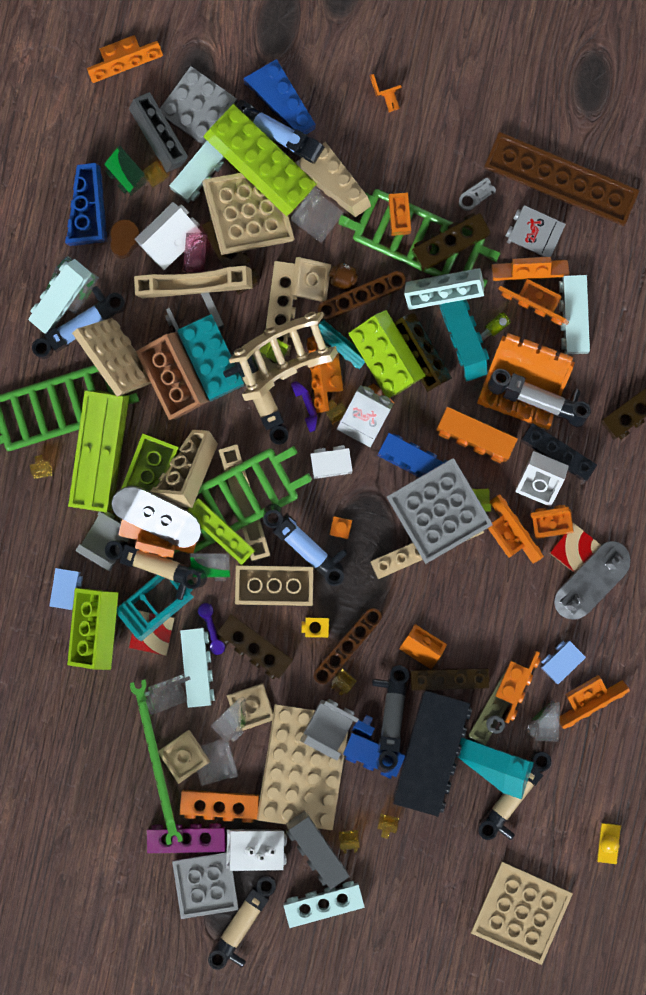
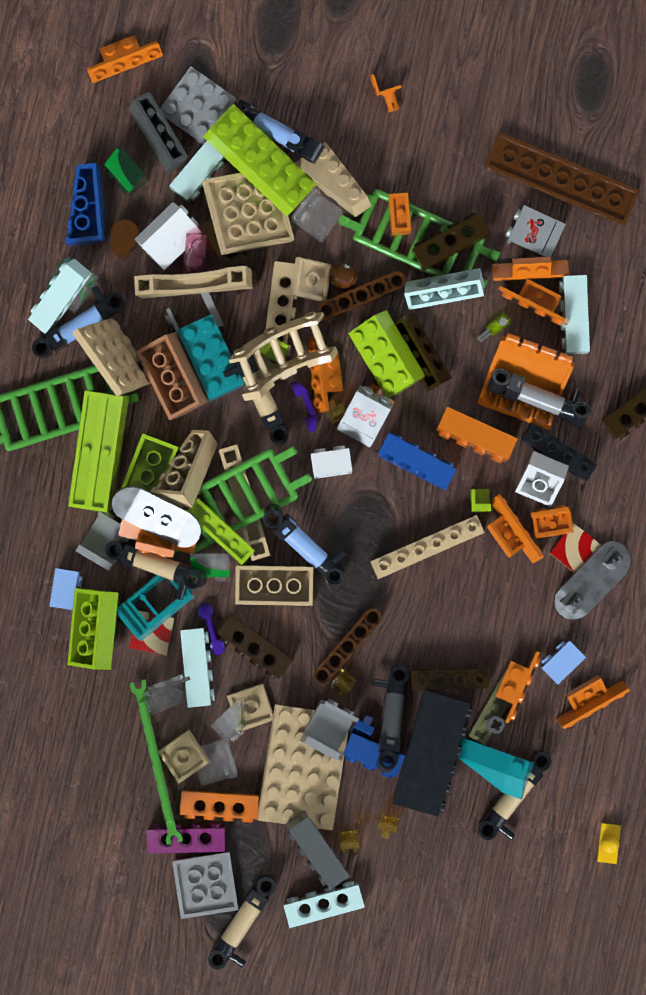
clear yellow tile [30,455,53,479] -> none
clear yellow tile [141,161,168,188] -> none
white piece [226,829,287,871] -> none
blue wedge [244,59,315,134] -> none
yellow brick [302,618,329,638] -> none
teal piece [318,320,365,370] -> none
orange plate [329,516,352,539] -> none
light grey plate [386,458,493,564] -> none
orange panel [399,624,447,669] -> none
teal wedge [439,299,489,382] -> none
light grey piece [459,178,496,211] -> none
tan plate [471,861,573,965] -> none
clear slope [528,701,560,742] -> none

